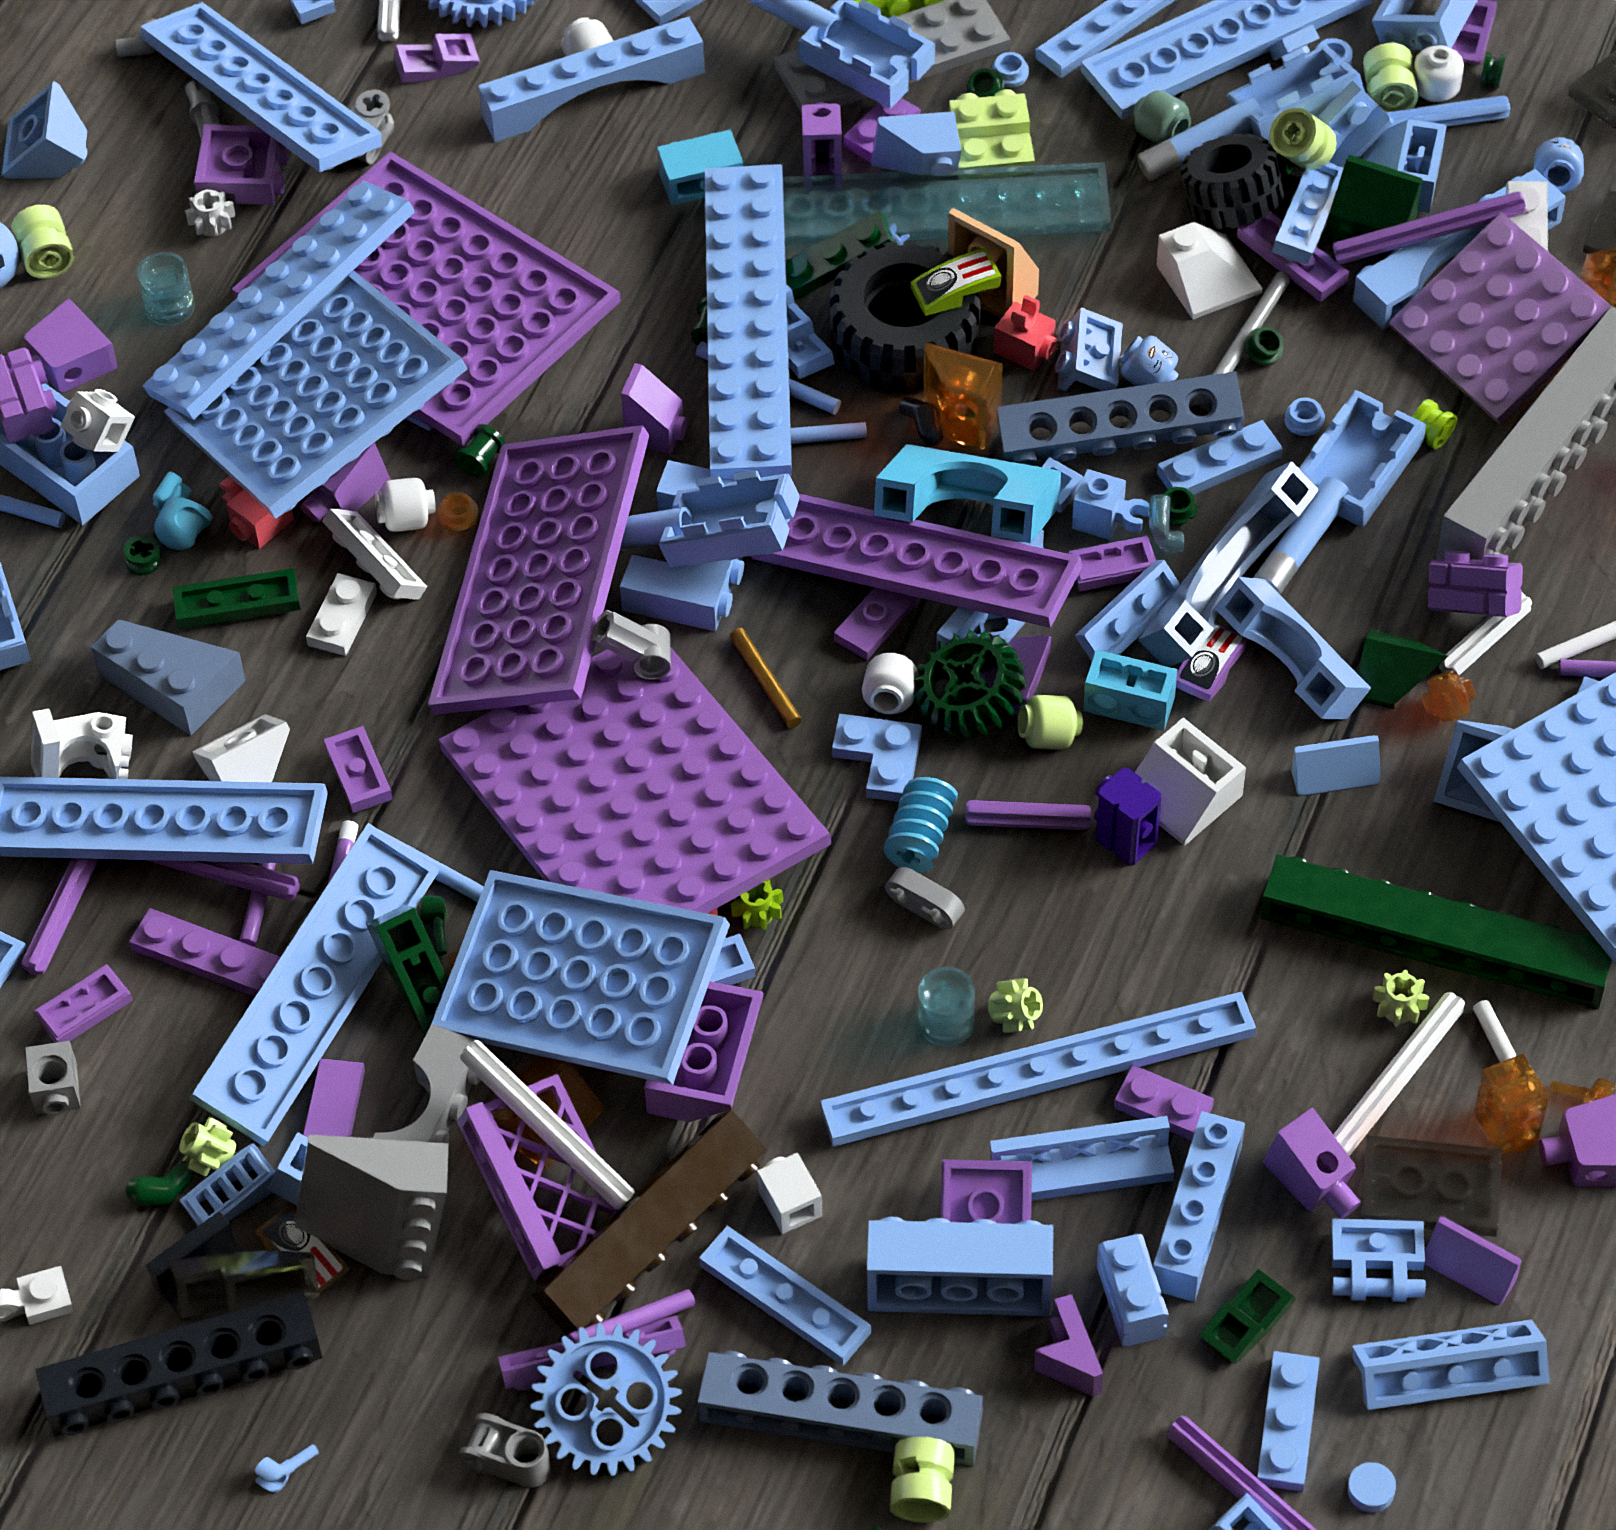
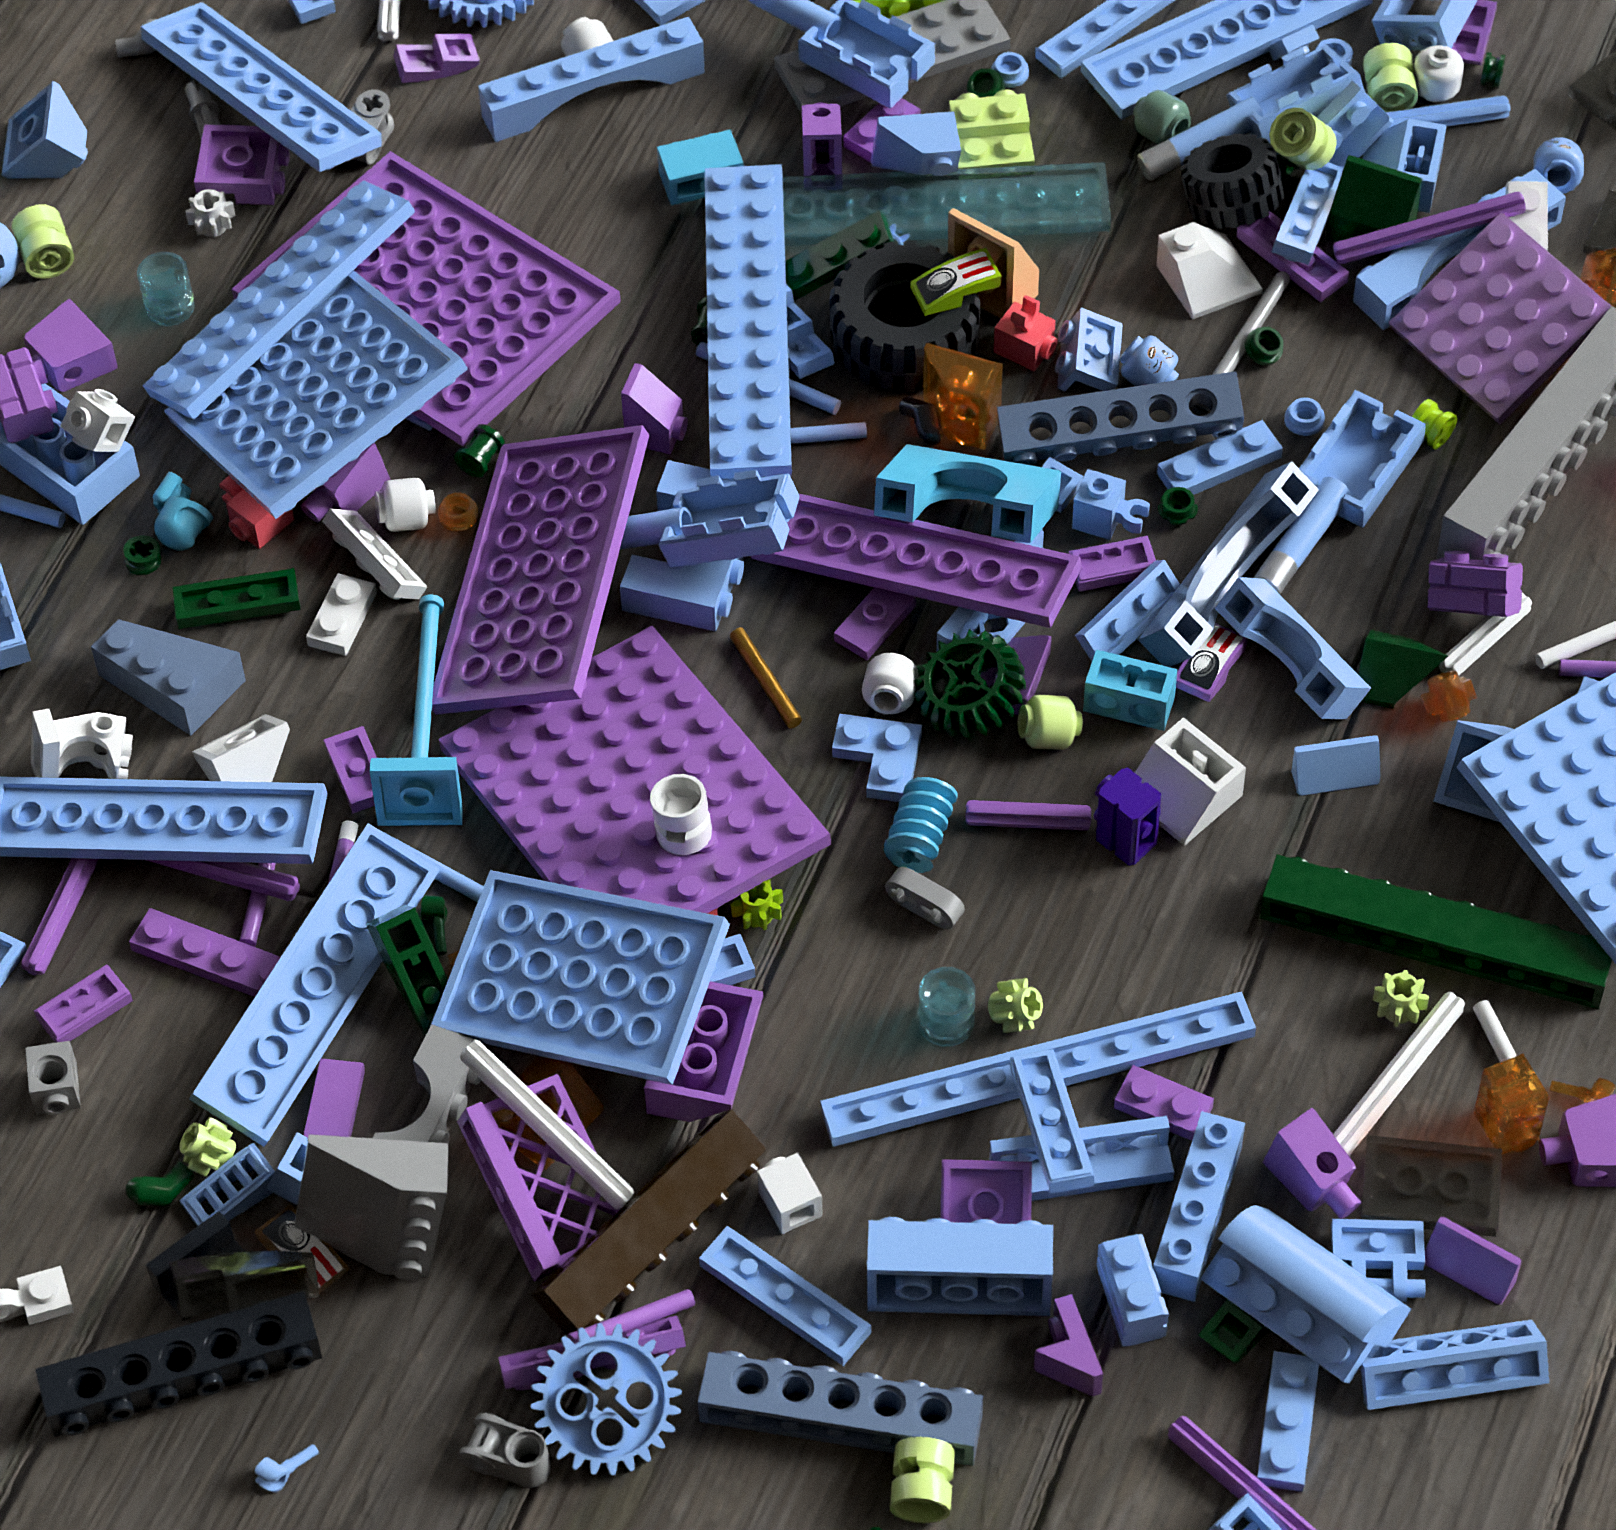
light grey piece [591,609,671,680] -> none
clear light blue arm [1149,495,1184,555] -> none
light blue tile [1347,1462,1396,1513] -> none
none -> medium azure tile [370,594,463,826]
none -> white wheel [650,774,712,855]
none -> light blue tile [1010,1049,1095,1194]
none -> light blue brick [1200,1205,1411,1383]

